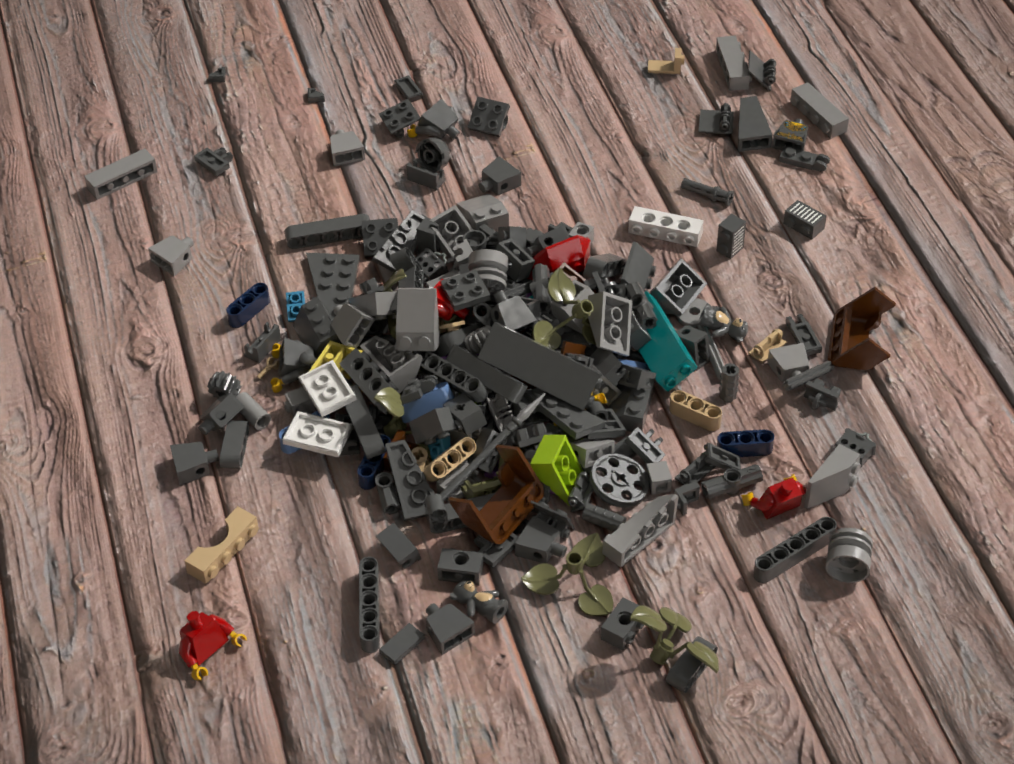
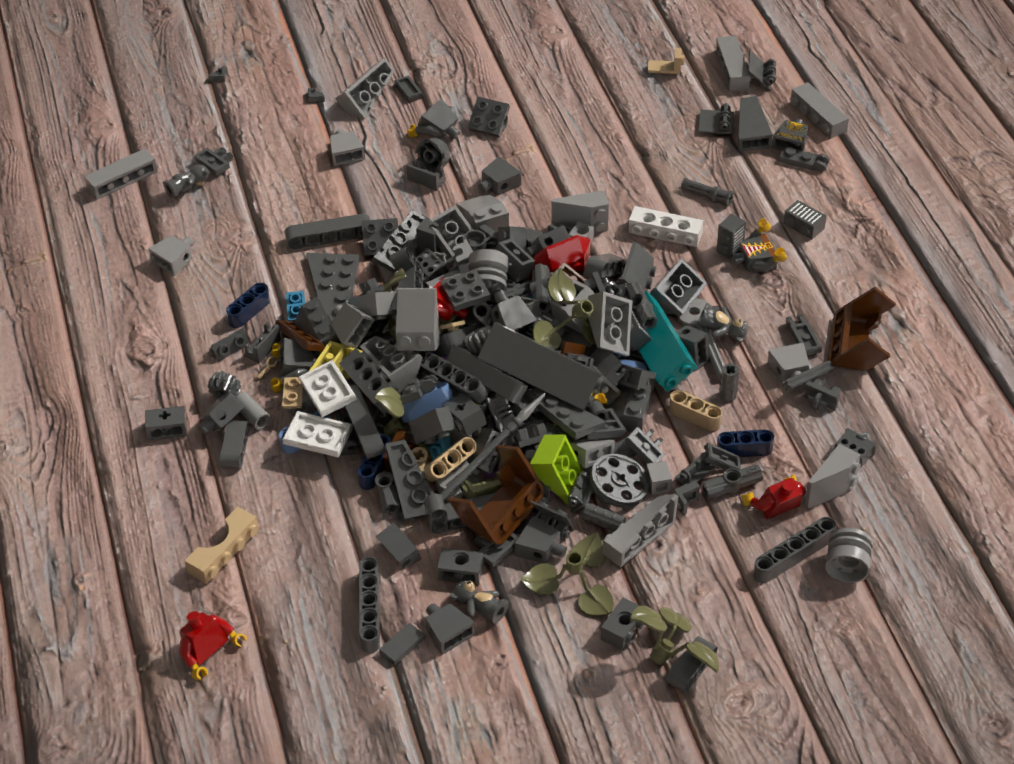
dark grey torso [170,442,219,485] -> none
dark grey hinge [299,350,315,367] -> none
dark grey hinge [379,99,420,138] -> none
tan hinge [748,329,787,363] -> none
none -> dark grey brick [145,406,187,440]
none -> dark grey piece [163,164,210,198]
none -> dark grey hinge [209,328,249,361]
none -> reddish brown tile [275,320,324,352]
none -> tan bracket [282,377,304,409]
none -> light grey wedge [335,58,395,120]
none -> light grey slope [551,190,609,233]
none -> torso [732,218,787,273]

